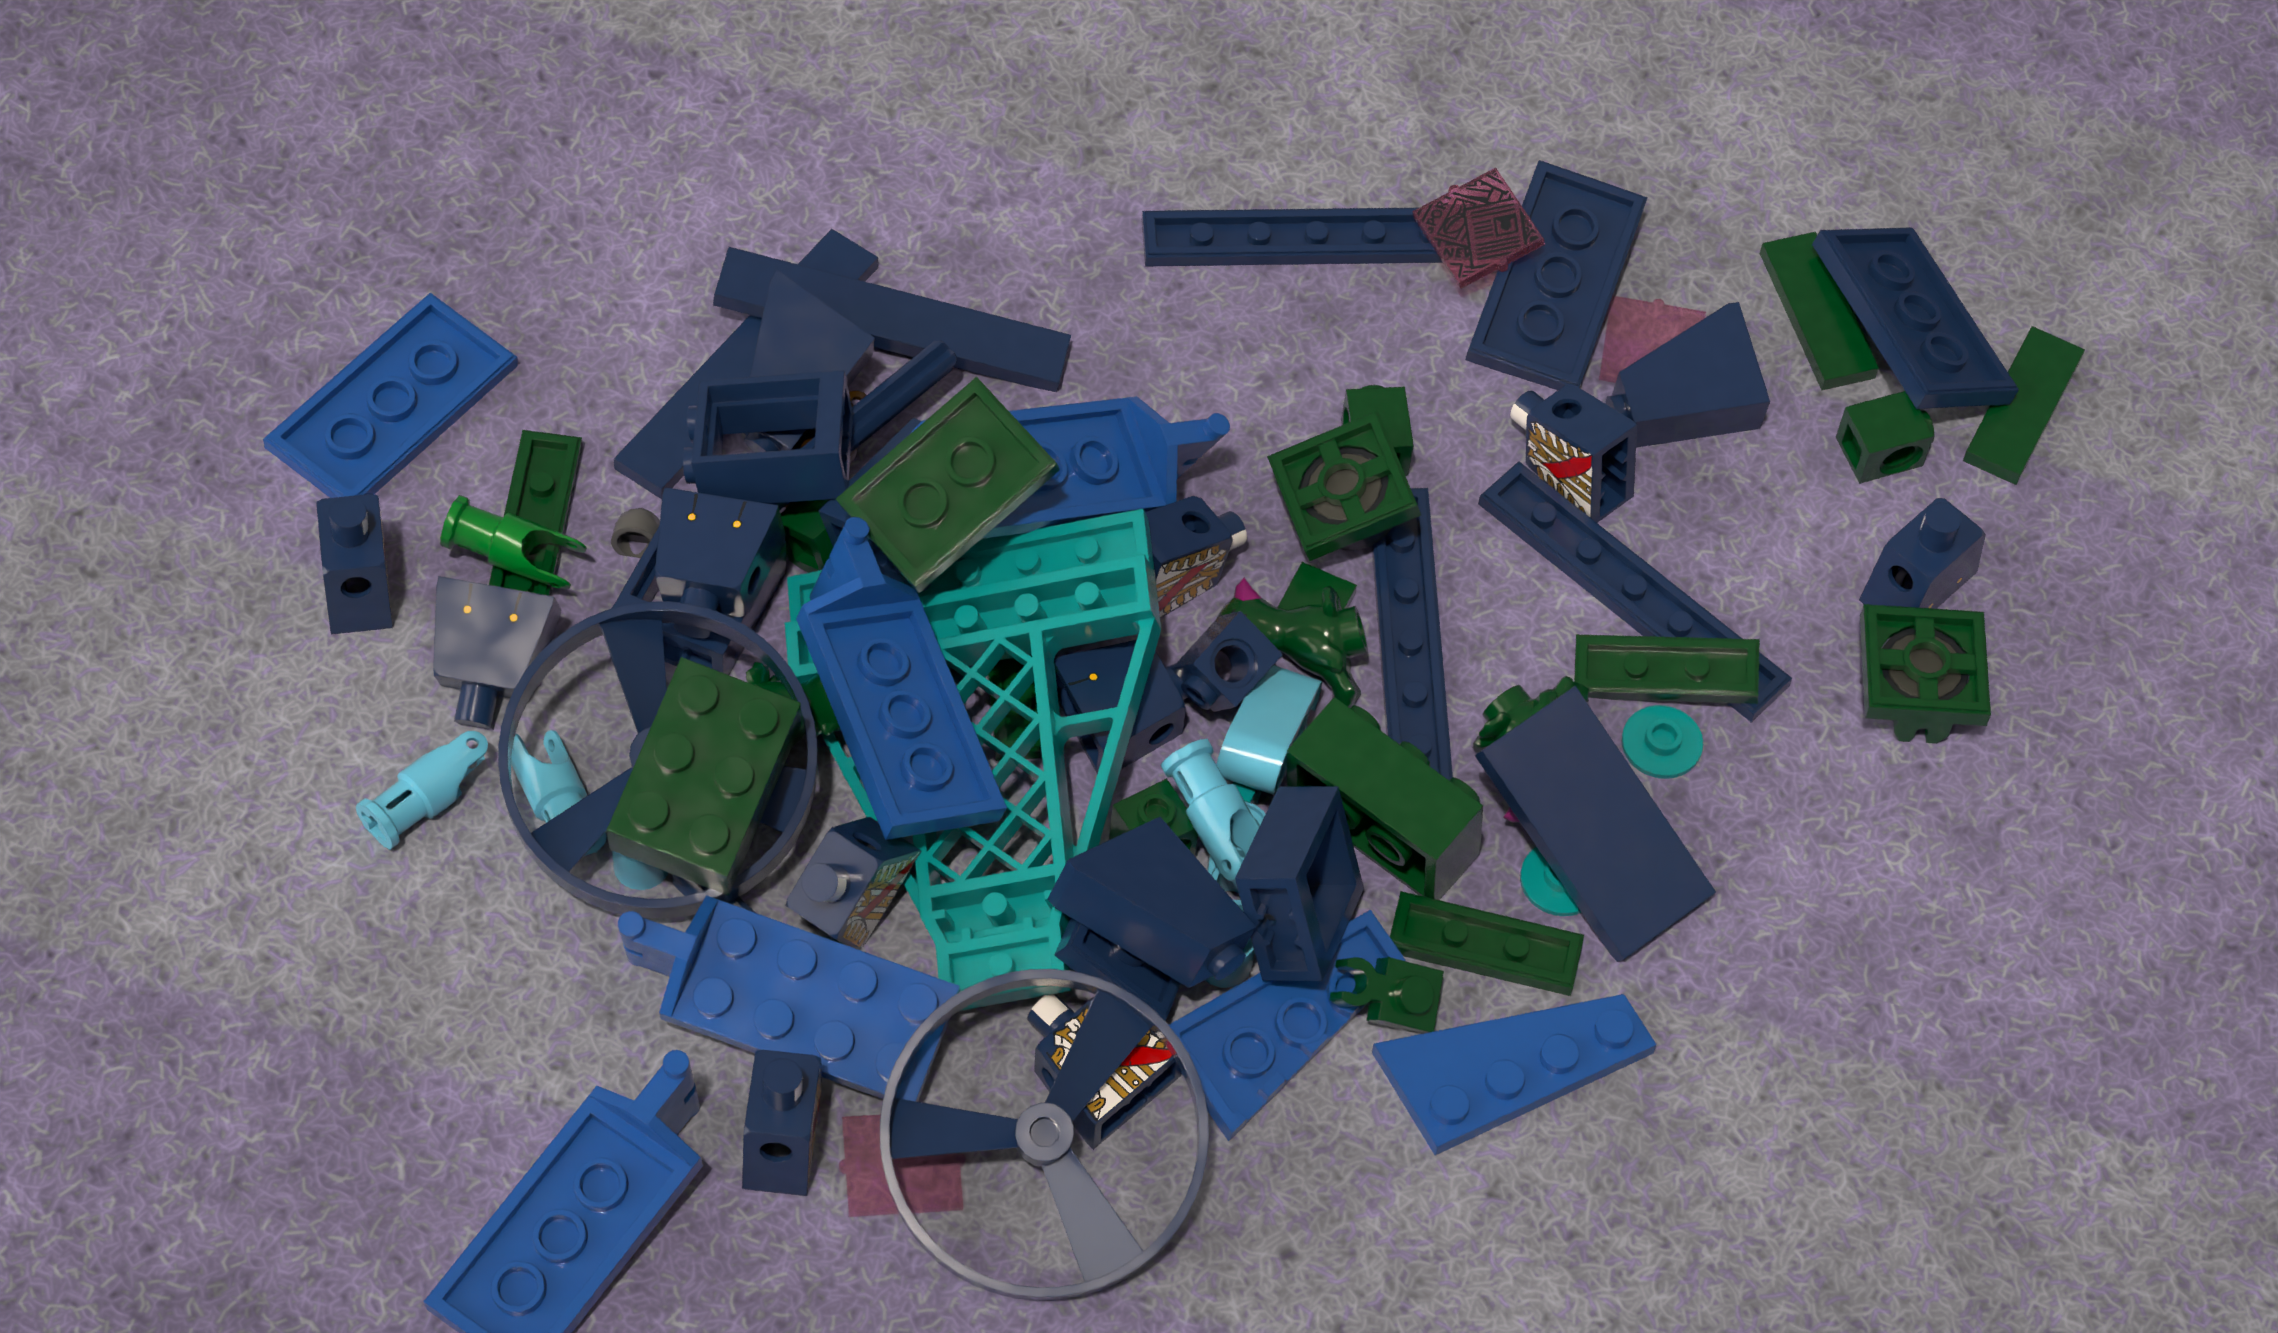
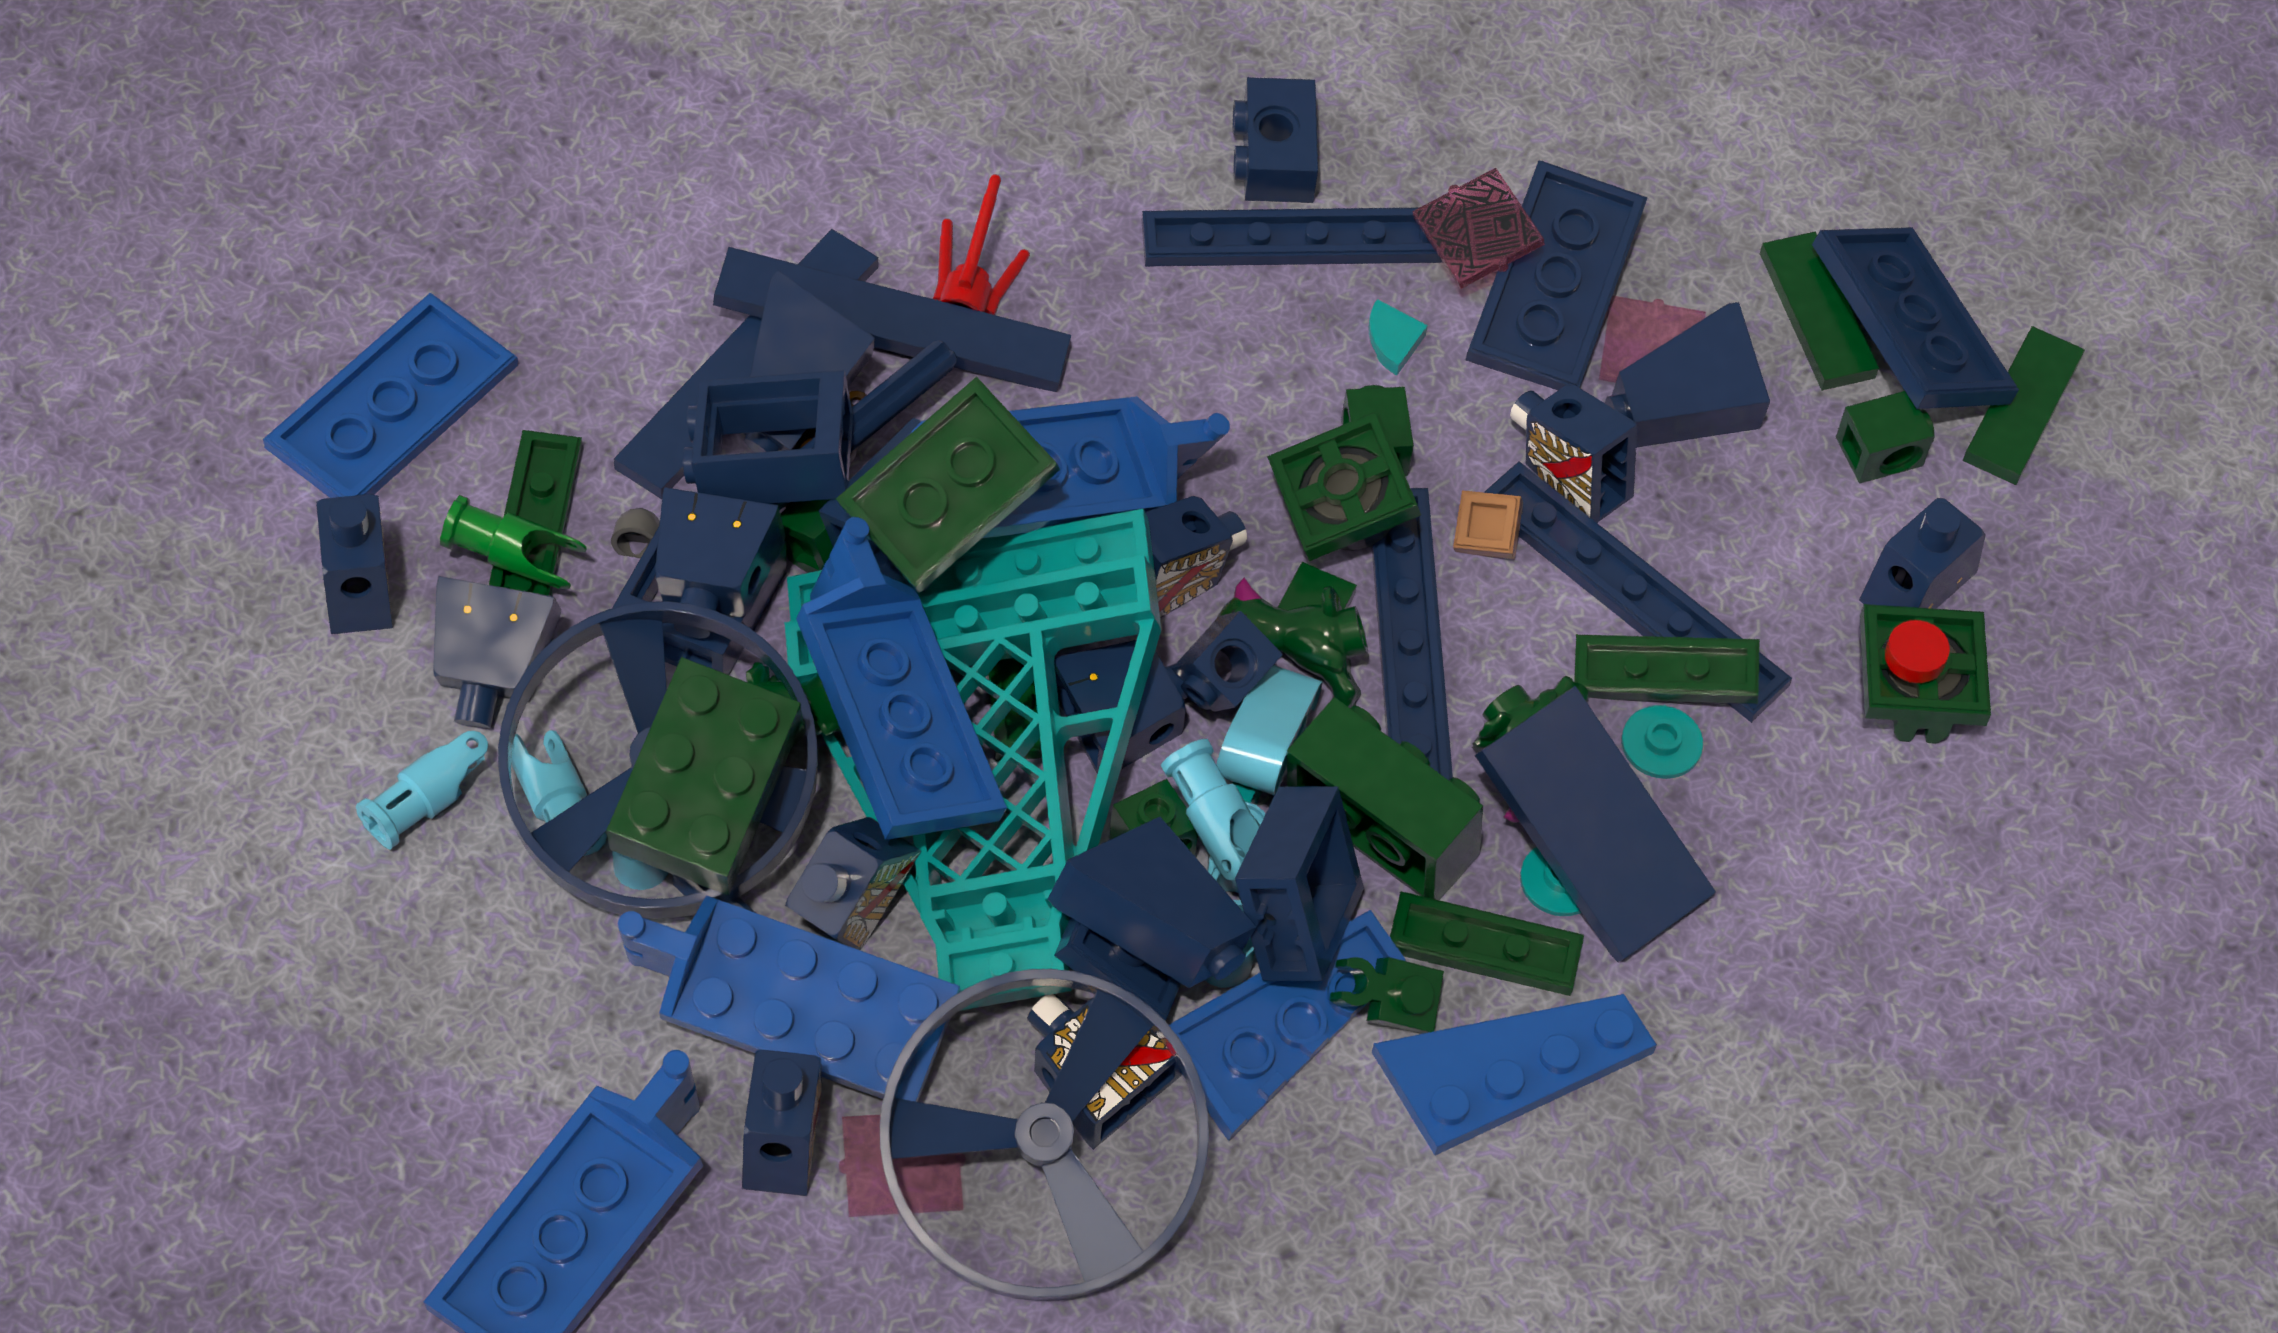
none -> red plant [933,174,1030,315]
none -> dark blue brick [1232,77,1318,203]
none -> teal tile [1368,299,1428,376]
none -> medium nougat tile [1453,490,1523,559]
none -> red tile [1885,620,1950,683]

